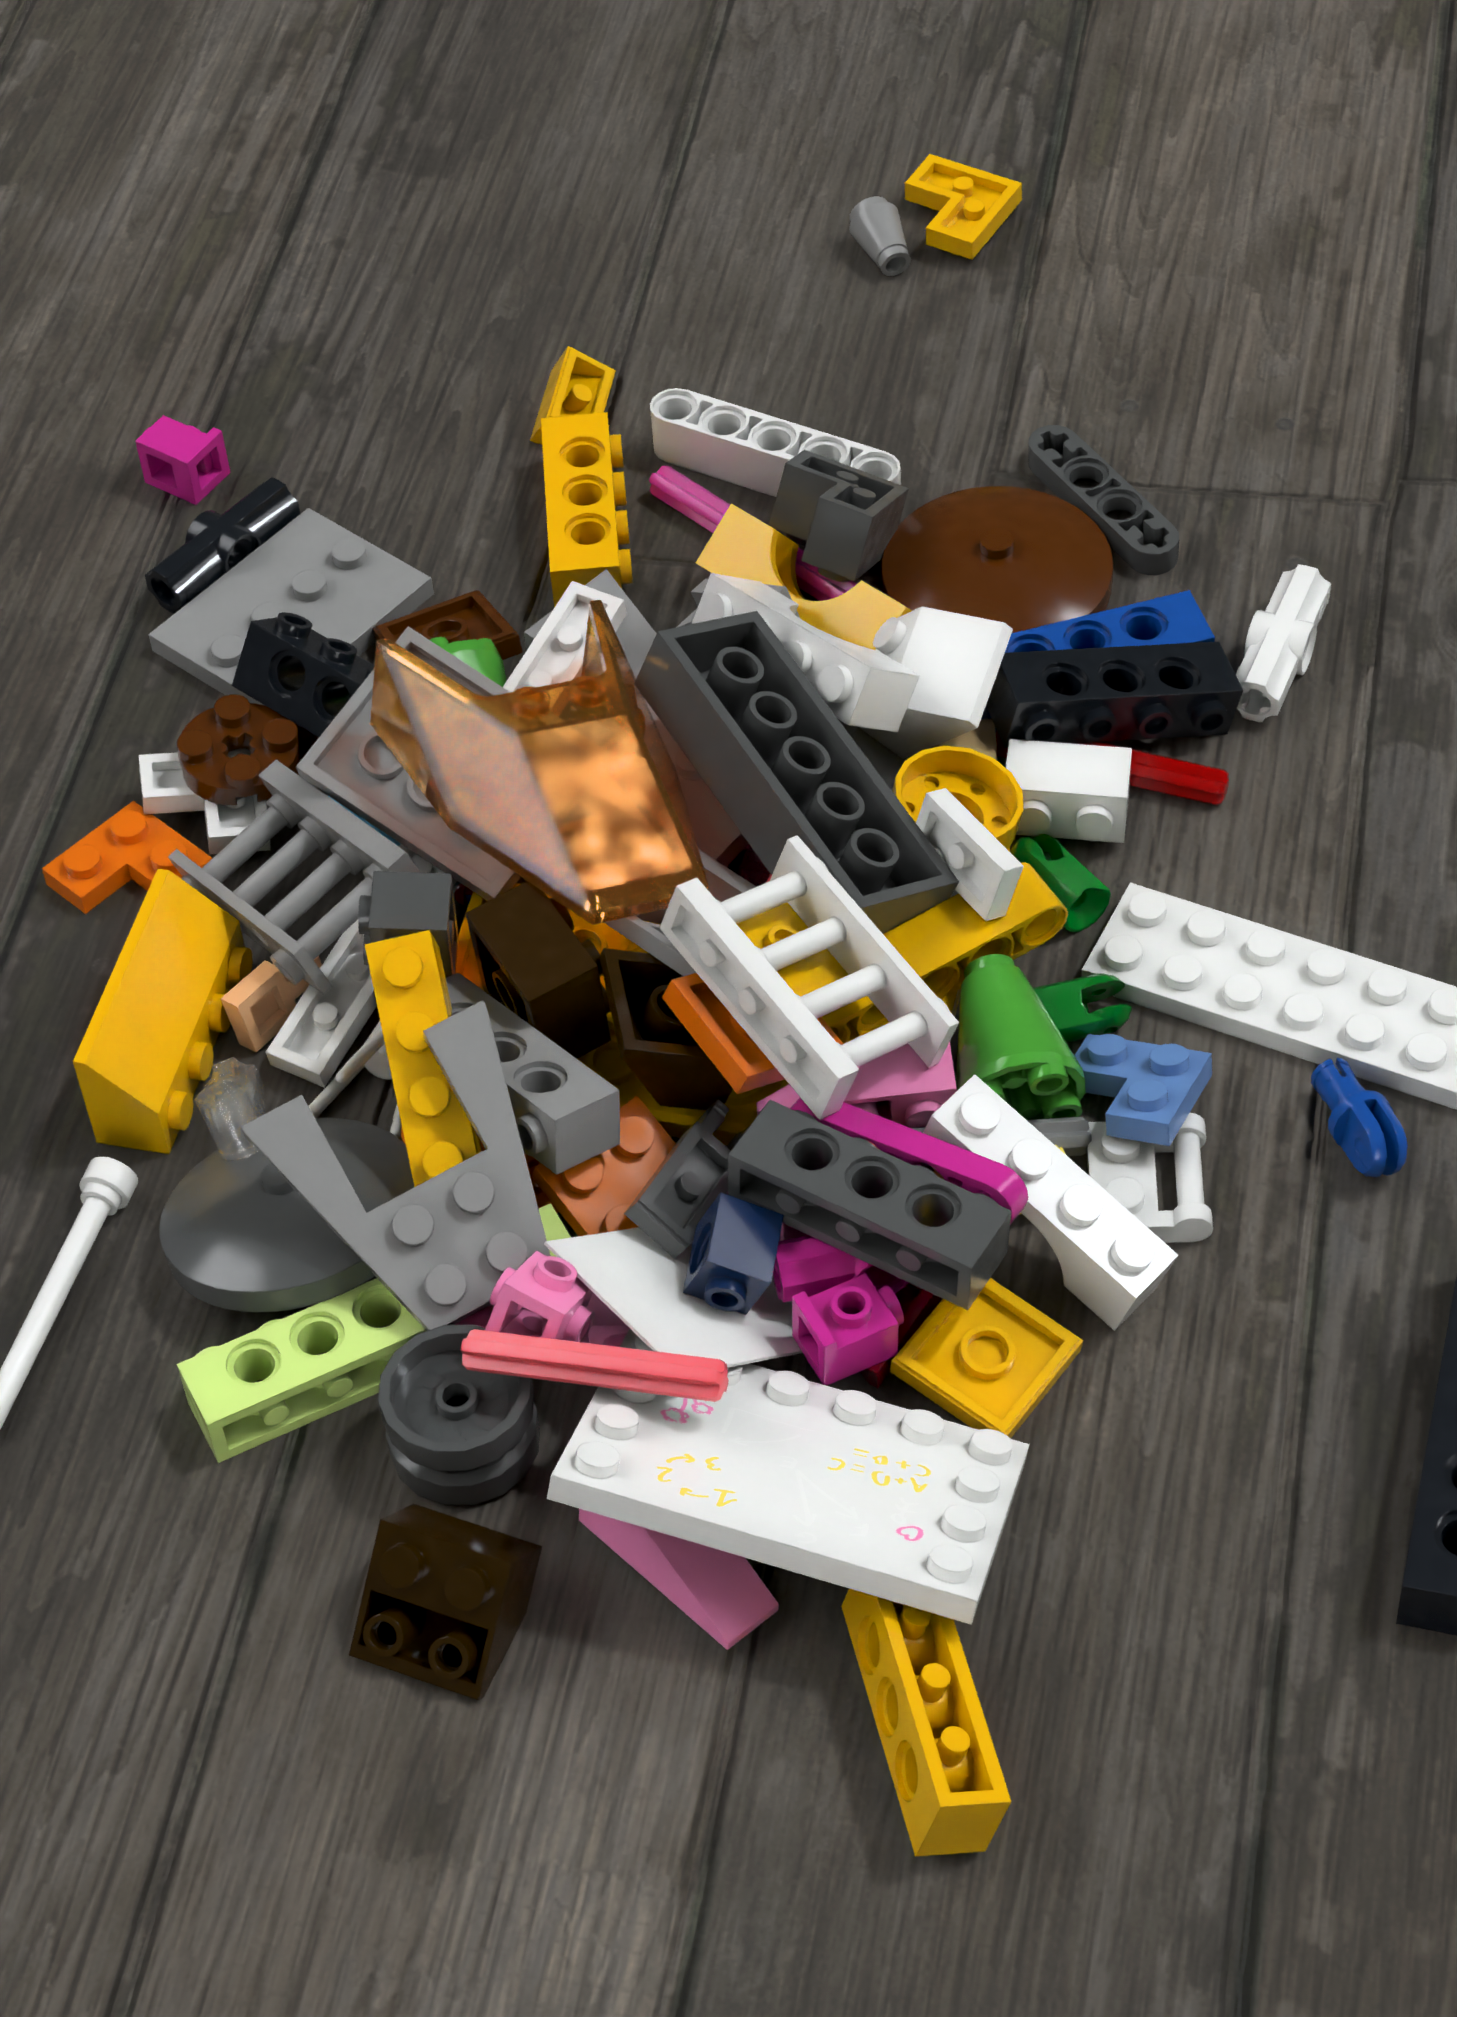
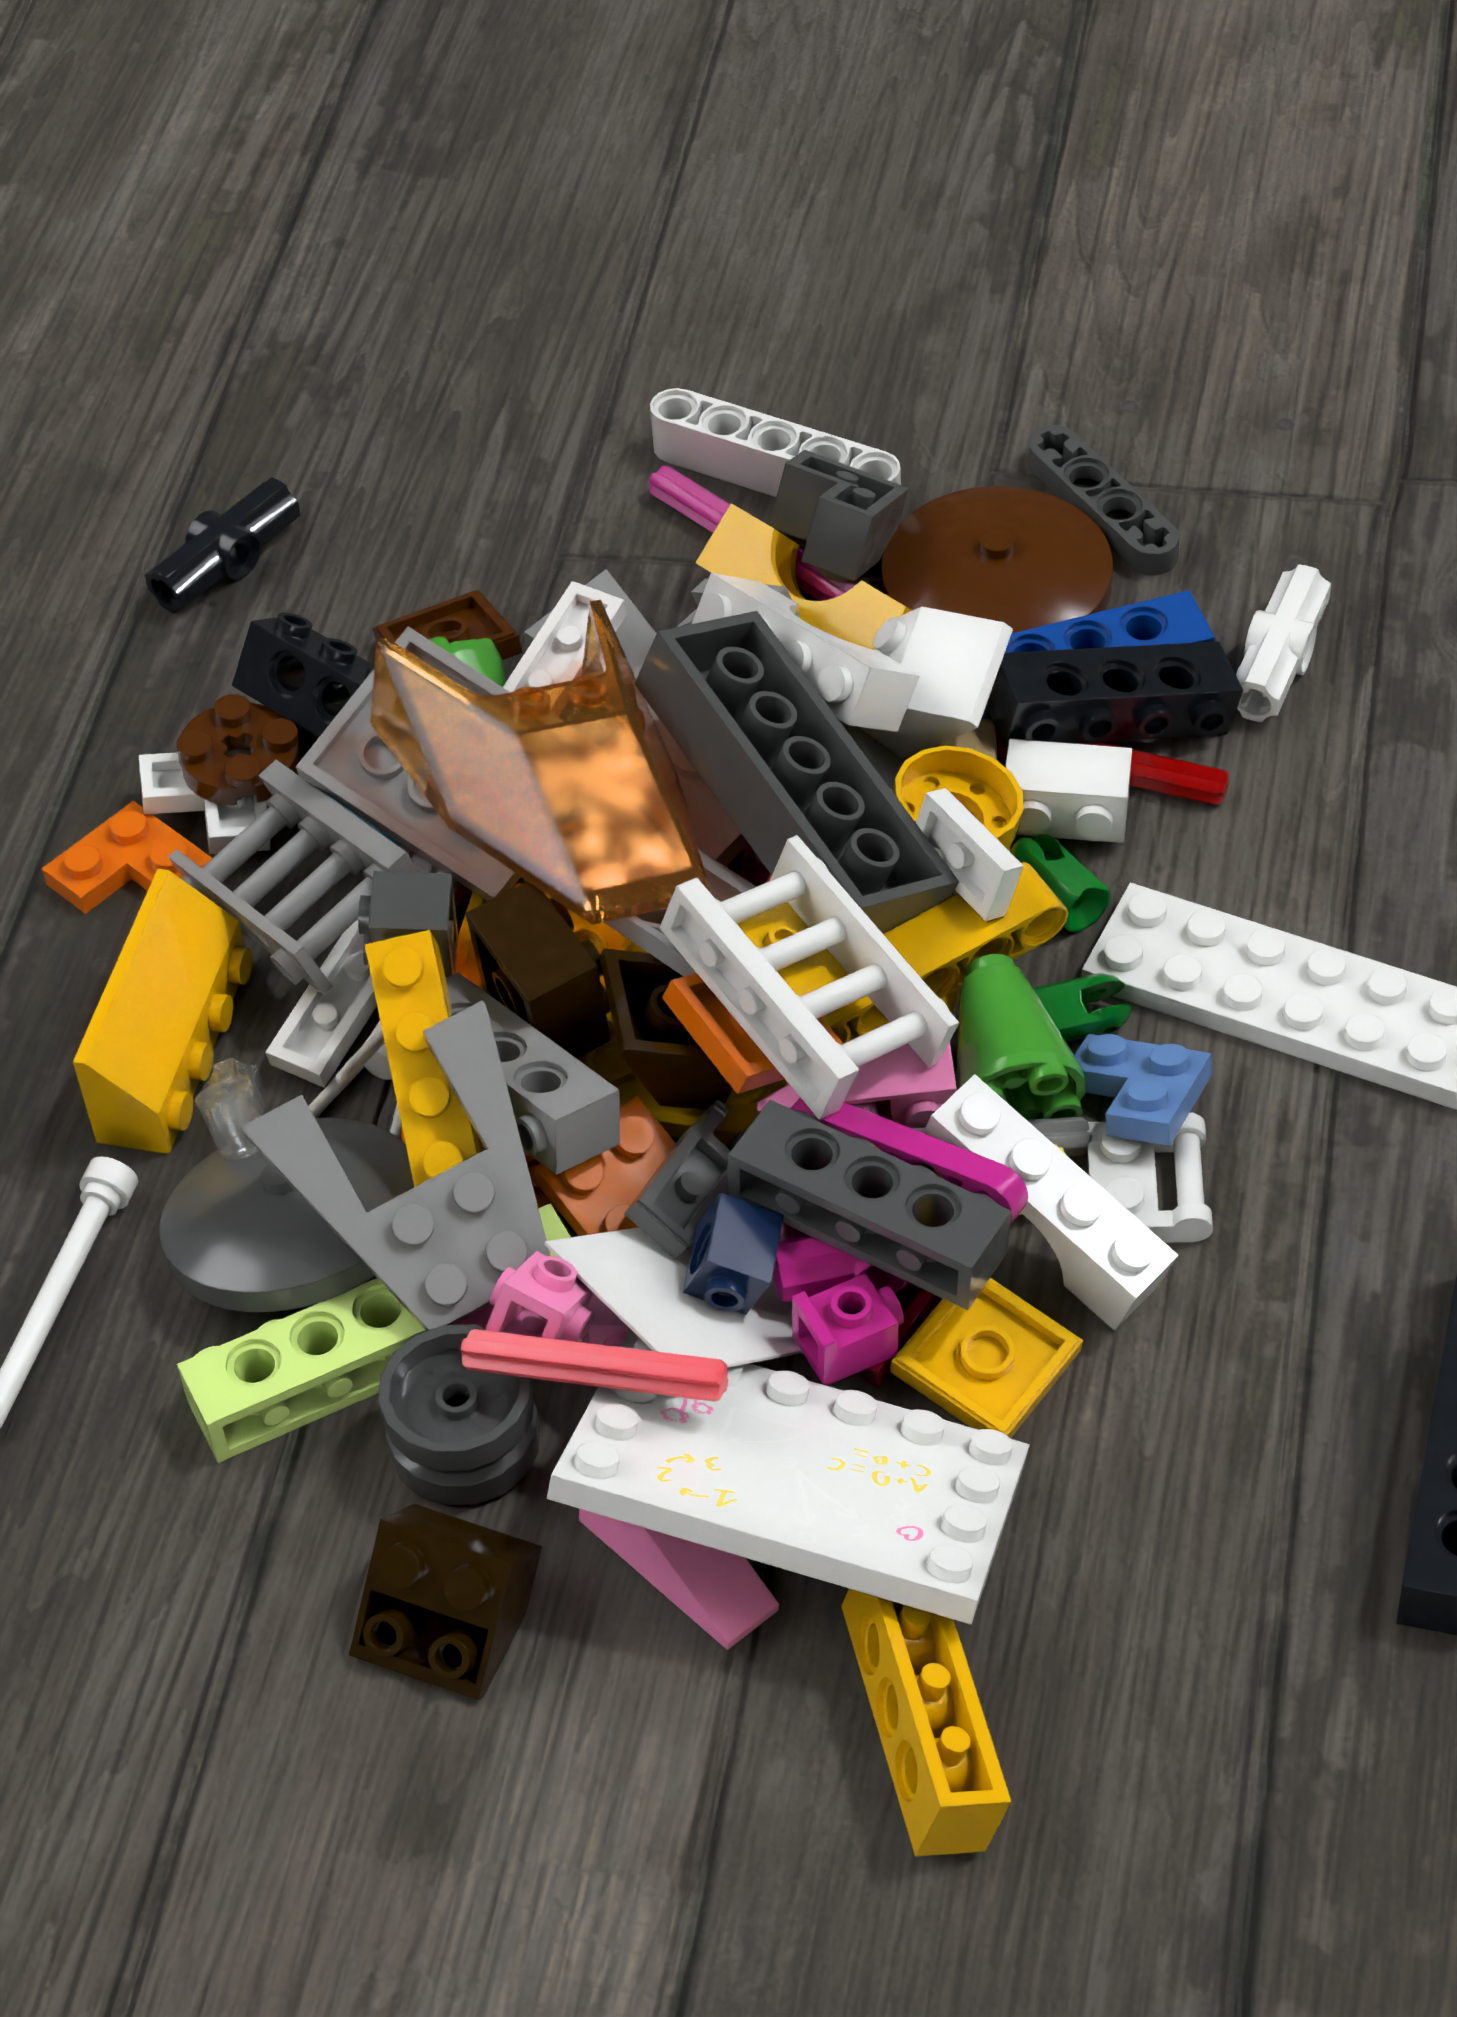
dark pink brick [135,415,231,505] -> none
light grey plate [148,508,434,705] -> none
light nougat plate [221,956,322,1052] -> none
yellow slope [530,346,616,444] -> none
yellow brick [541,412,633,608] -> none
light grey cone [849,196,911,276] -> none
yellow plate [905,154,1022,260] -> none
blue arm [1311,1058,1408,1178] -> none

